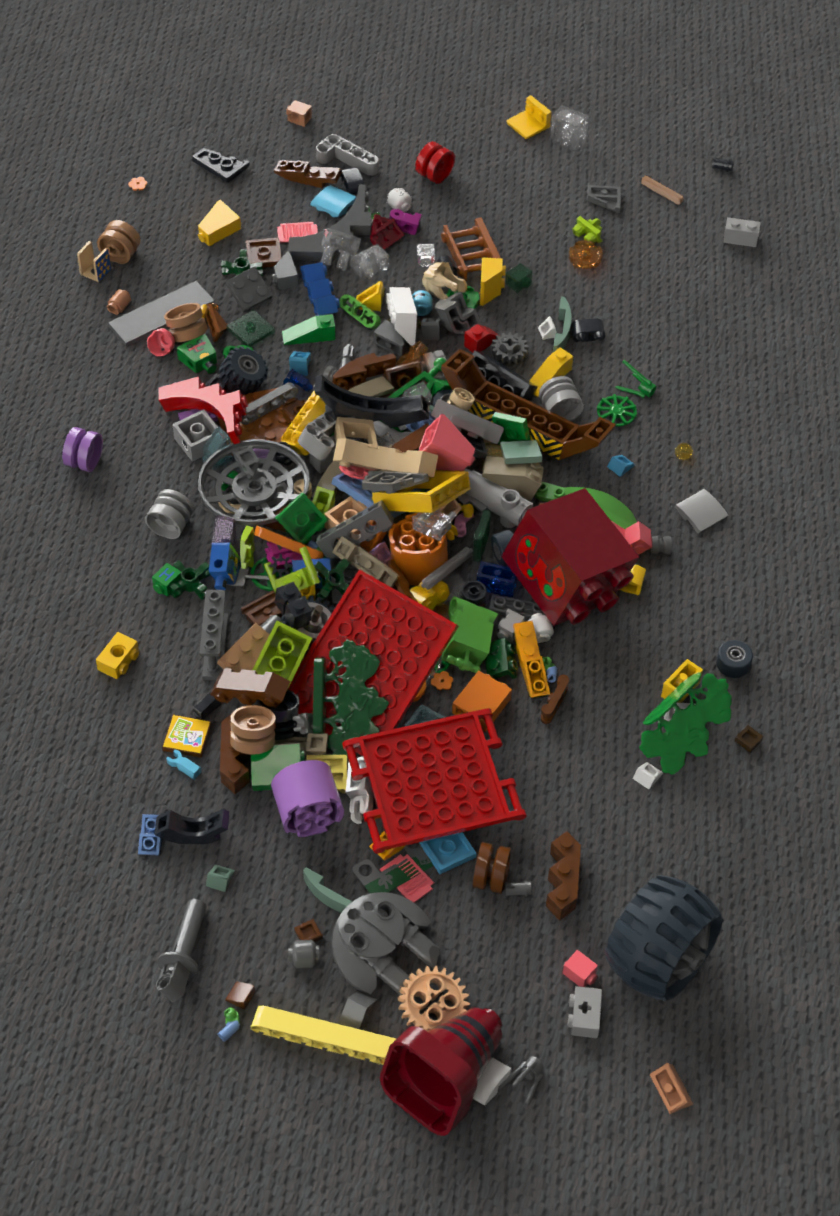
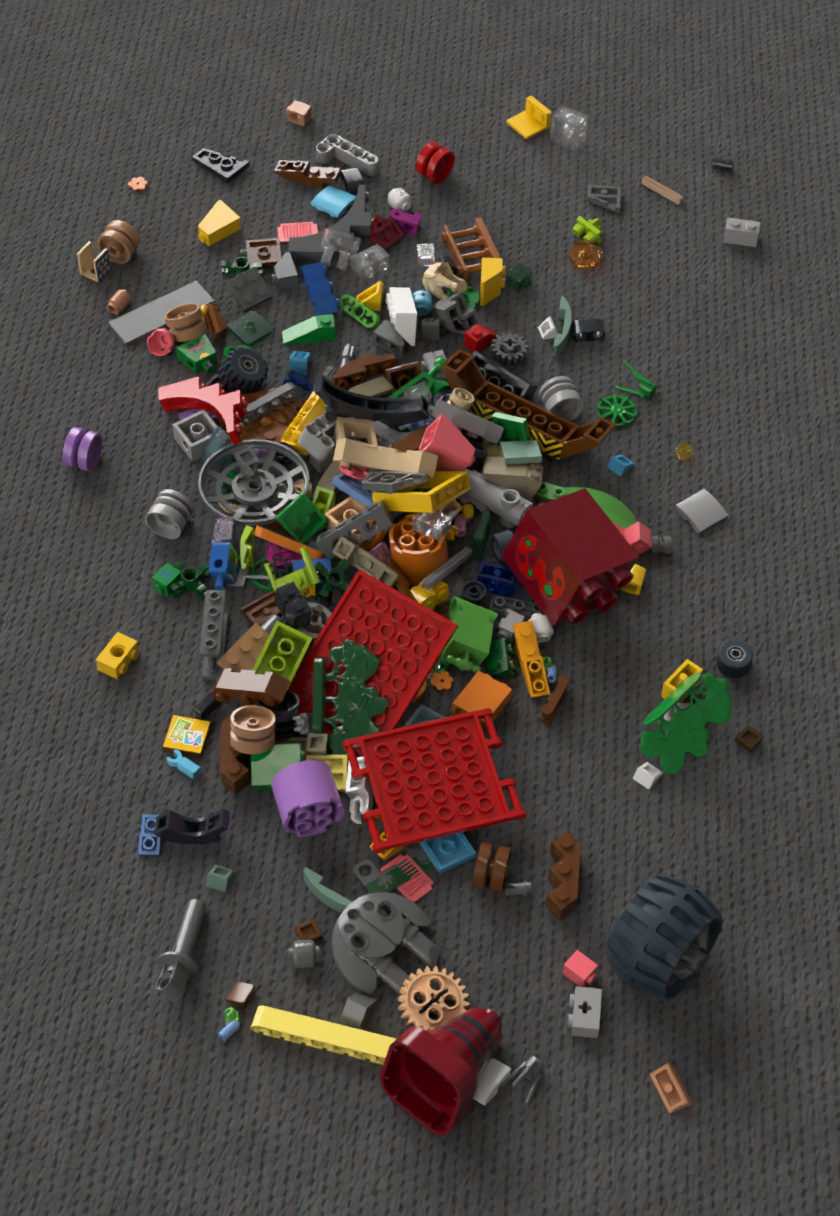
clear orange plate [396,341,428,366] -> none
yellow slope [530,347,573,398] -> none

